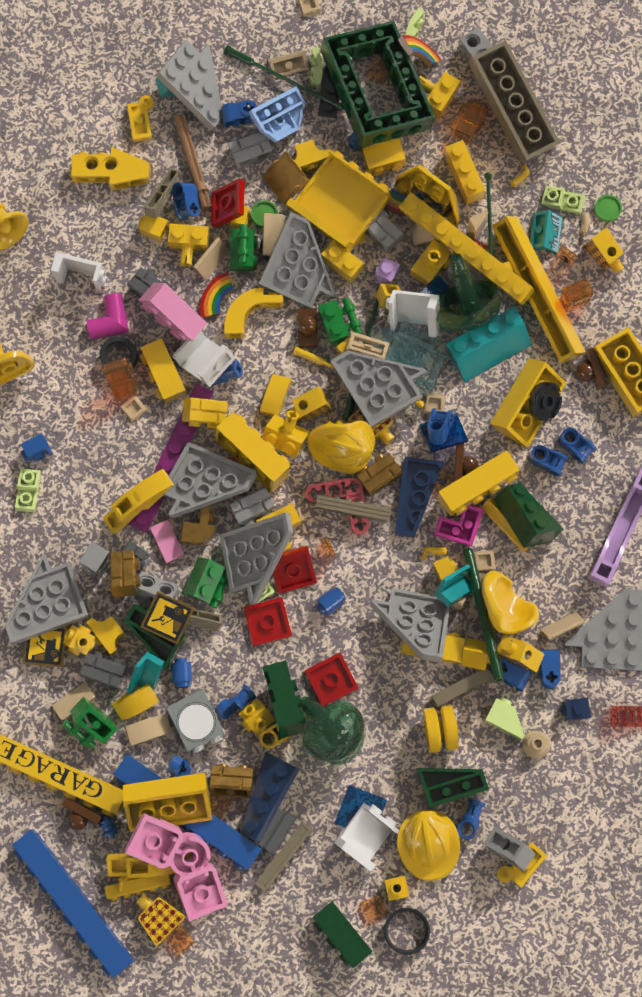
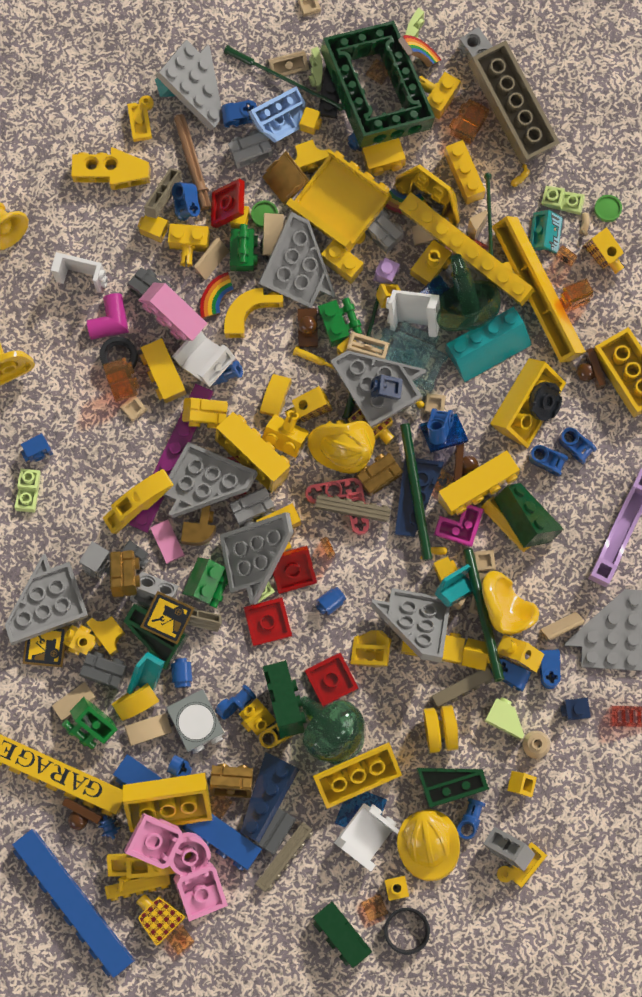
none -> yellow plate [299,107,323,135]
none -> yellow slope [313,742,402,809]
none -> yellow slope [350,630,391,668]
none -> dark blue bracket [370,374,403,400]
none -> dark green piece [400,423,432,561]
none -> yellow plate [507,771,537,797]

